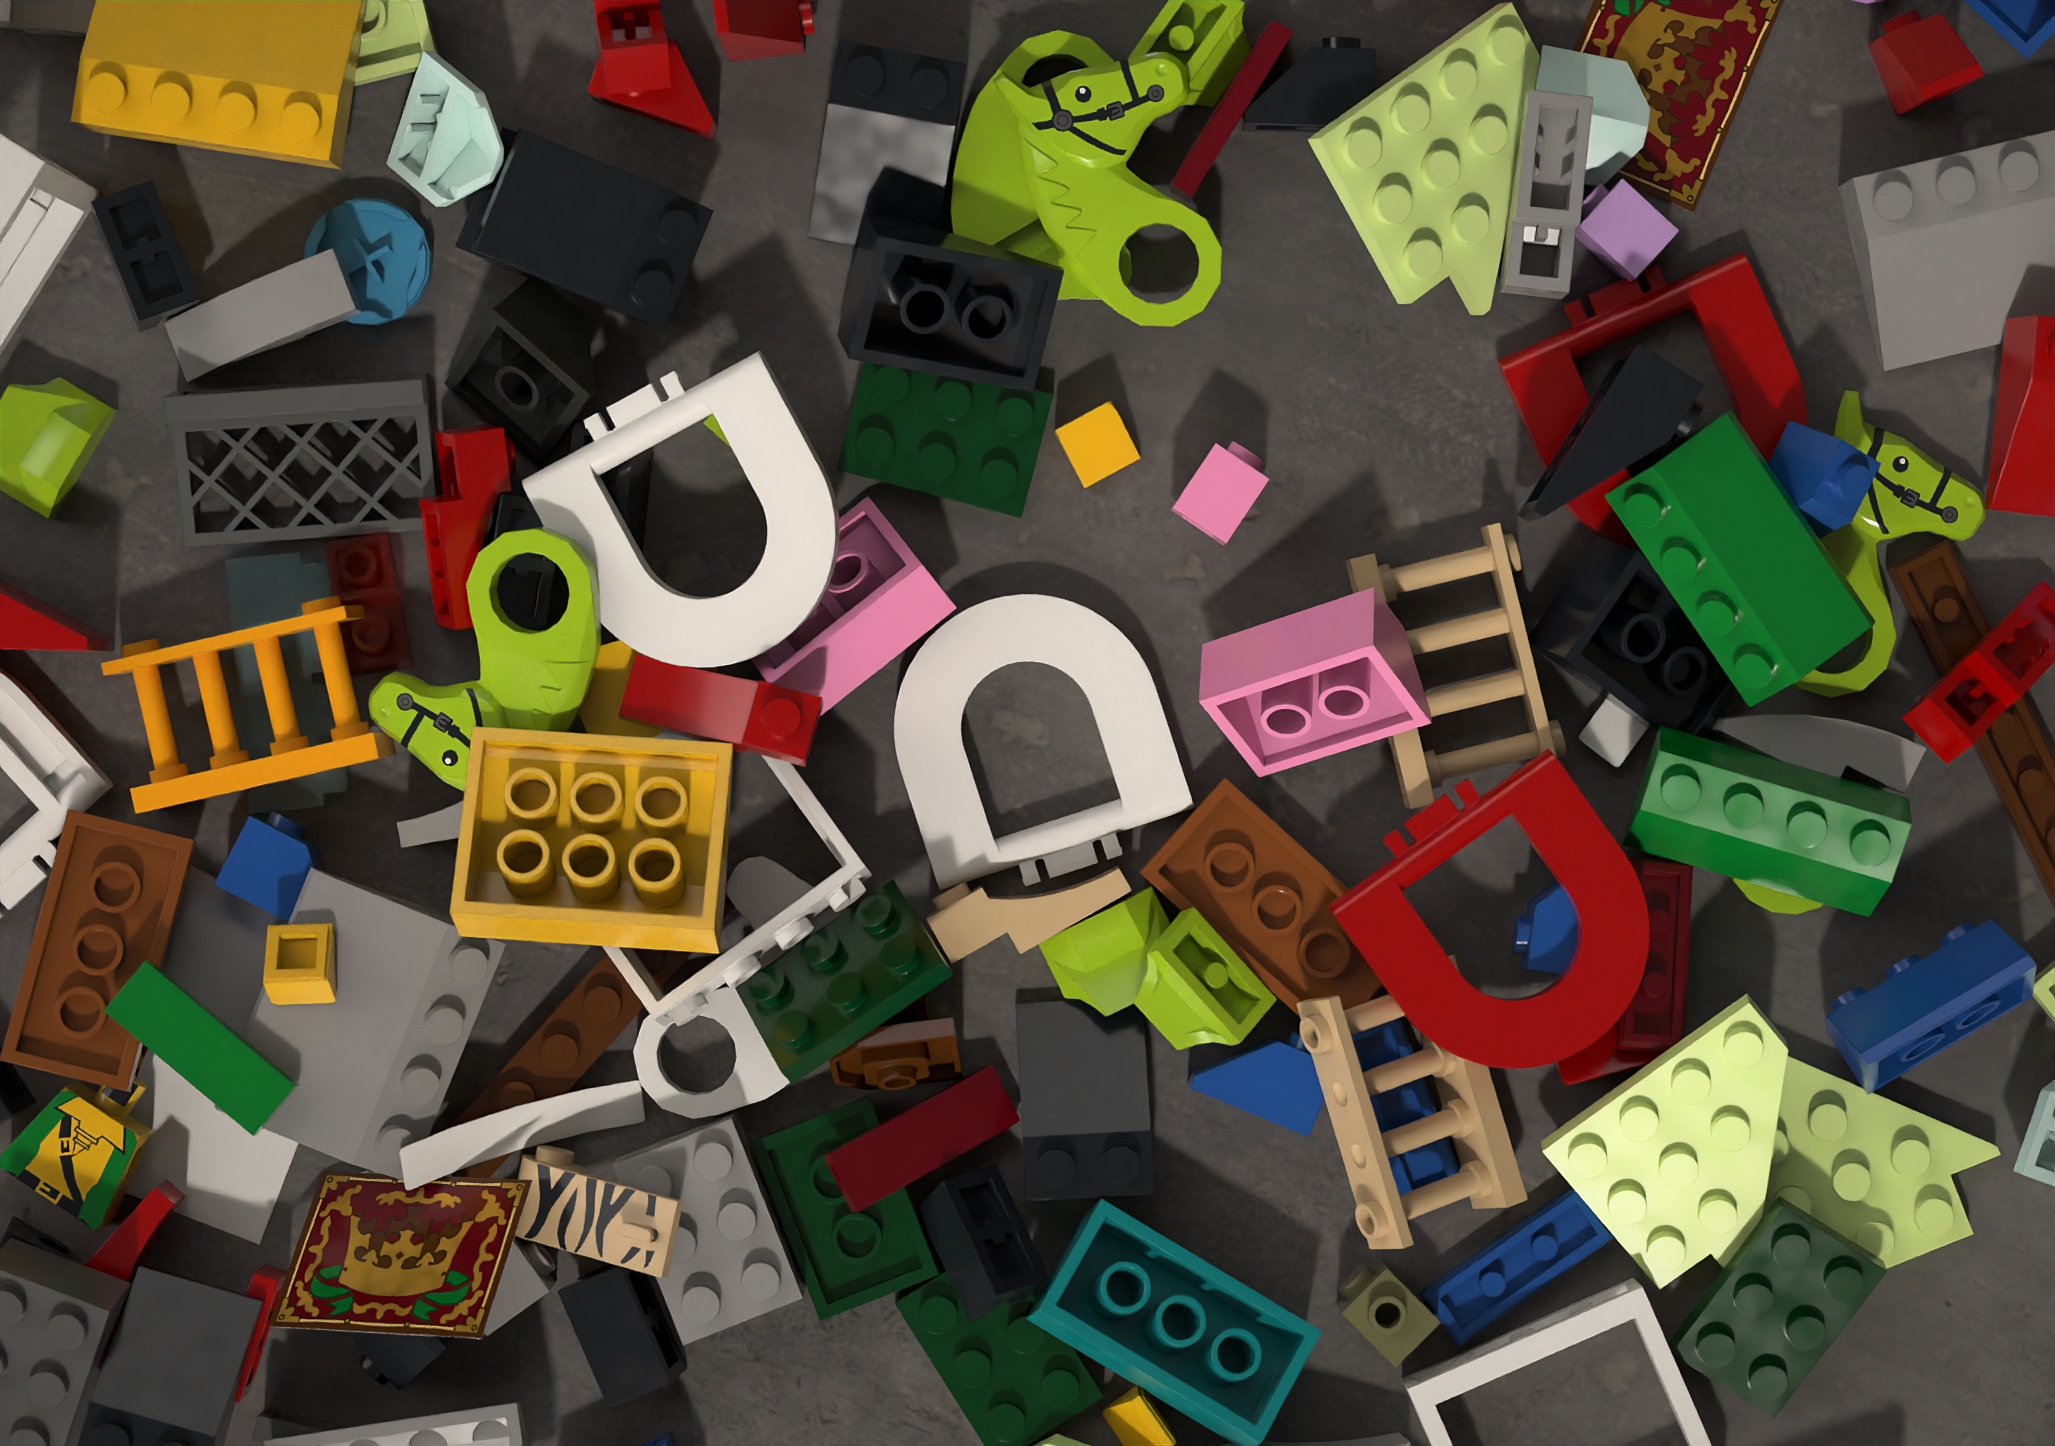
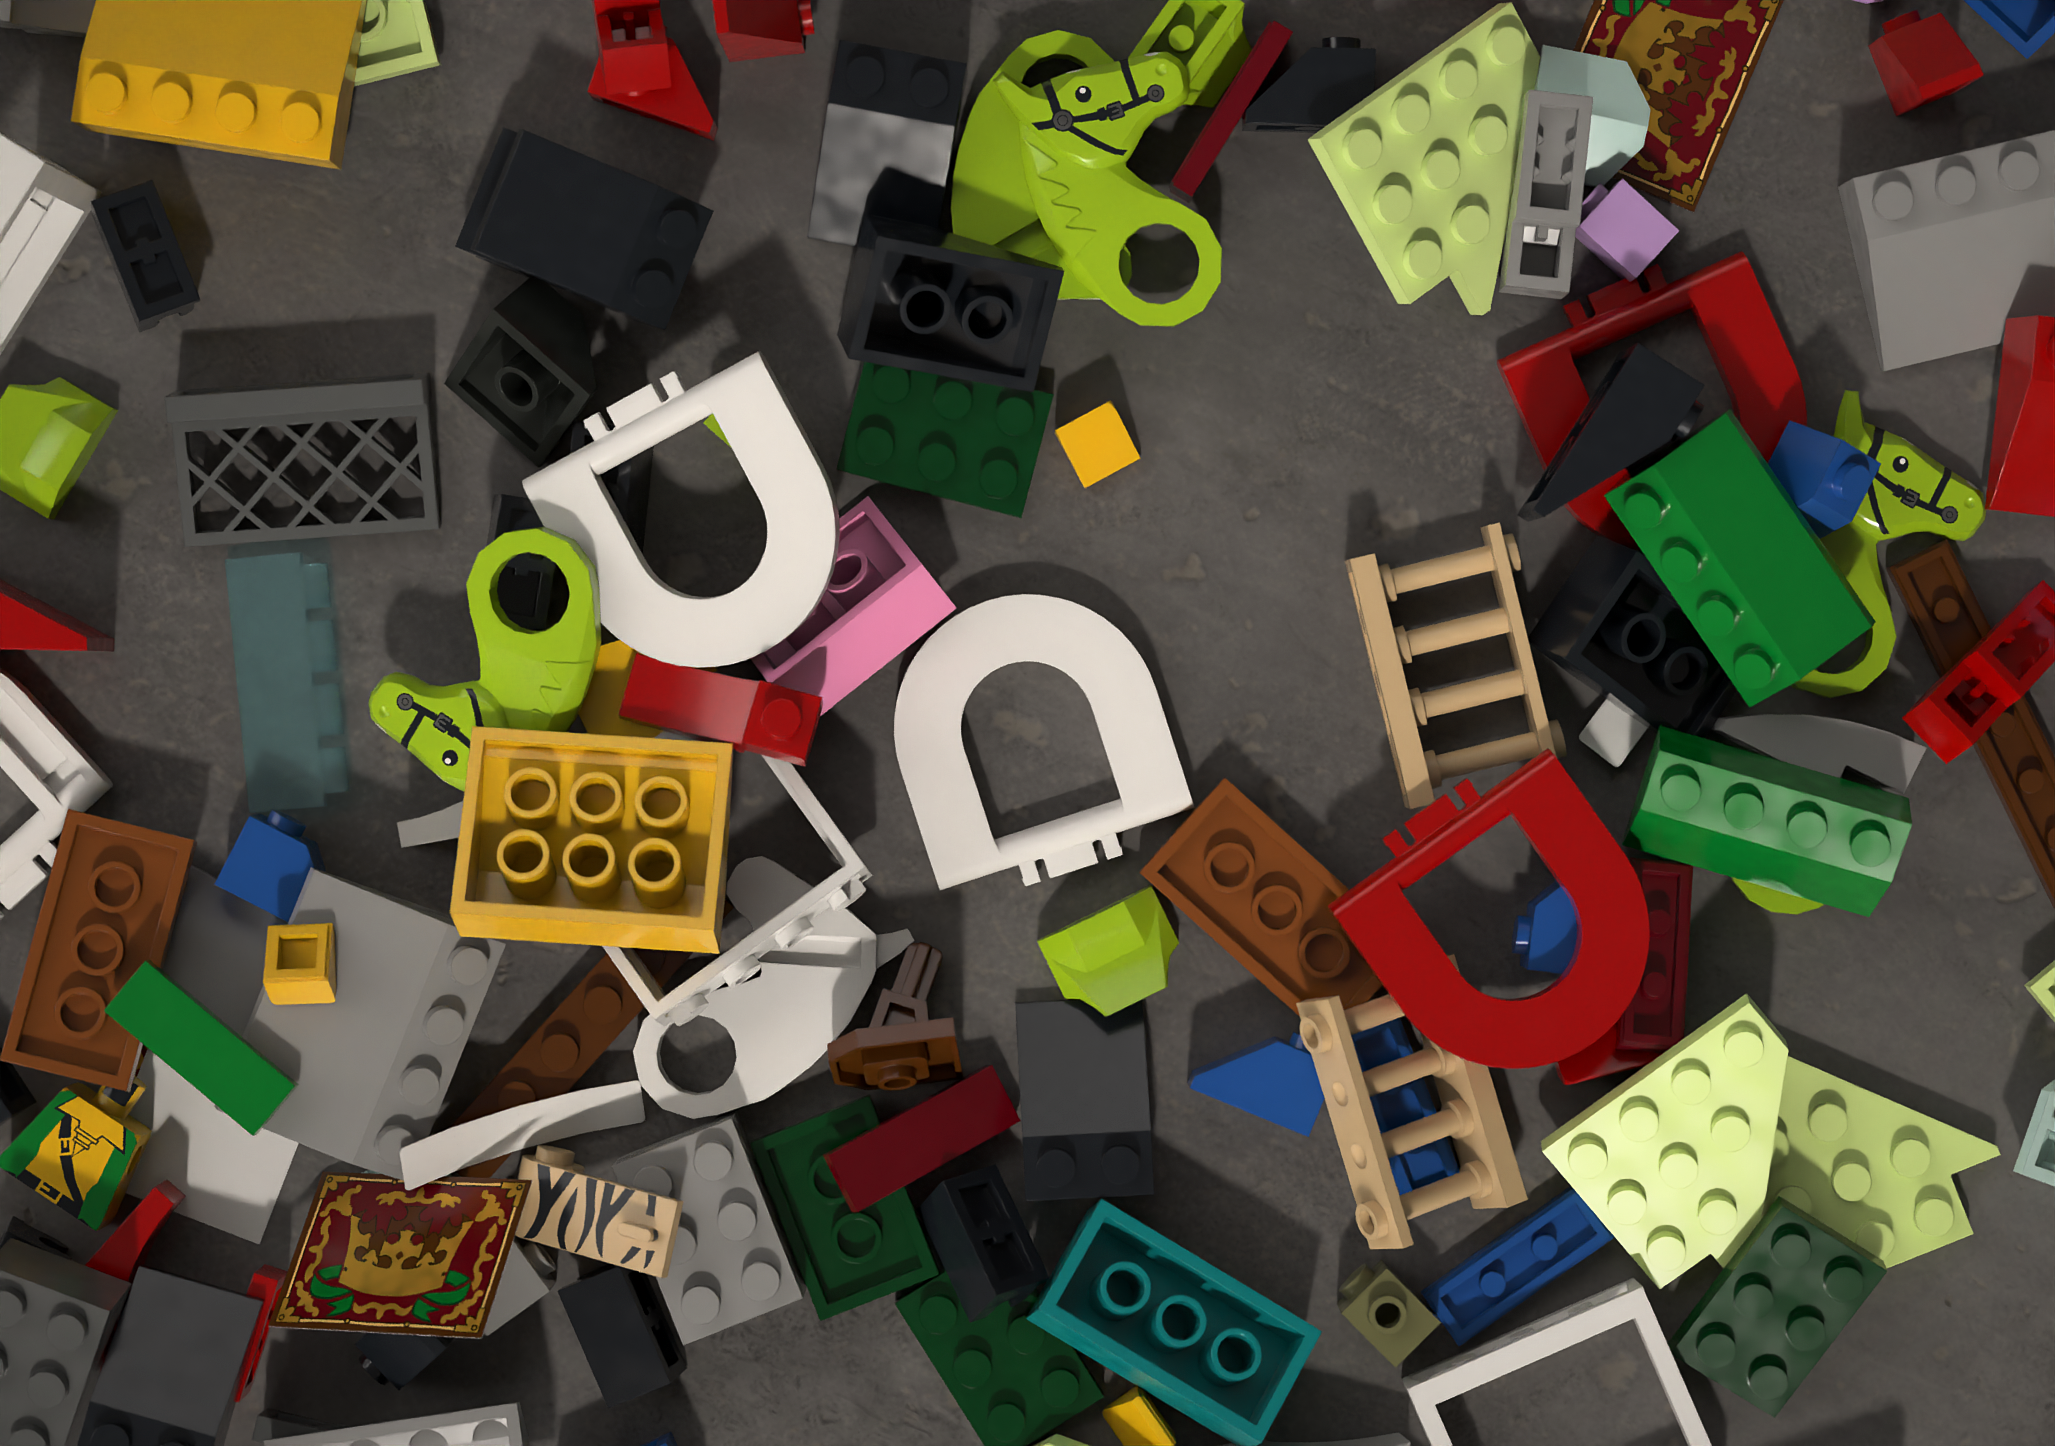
light orange fence [101,596,397,814] -> none
light grey slope [164,248,363,383] -> none
dark azure tile [304,197,433,326] -> none
clear red slope [325,532,413,677] -> none
light aqua slope [386,51,504,207] -> none
red slope [419,424,516,630] -> none
dark green plate [735,879,954,1085] -> none
tan slope [926,865,1132,964] -> none
lime slope [1134,907,1277,1051] -> none
bright pink brick [1171,441,1269,545] -> none
bright pink slope [1199,587,1431,777] -> none
blue slope [1825,918,2037,1095] -> none

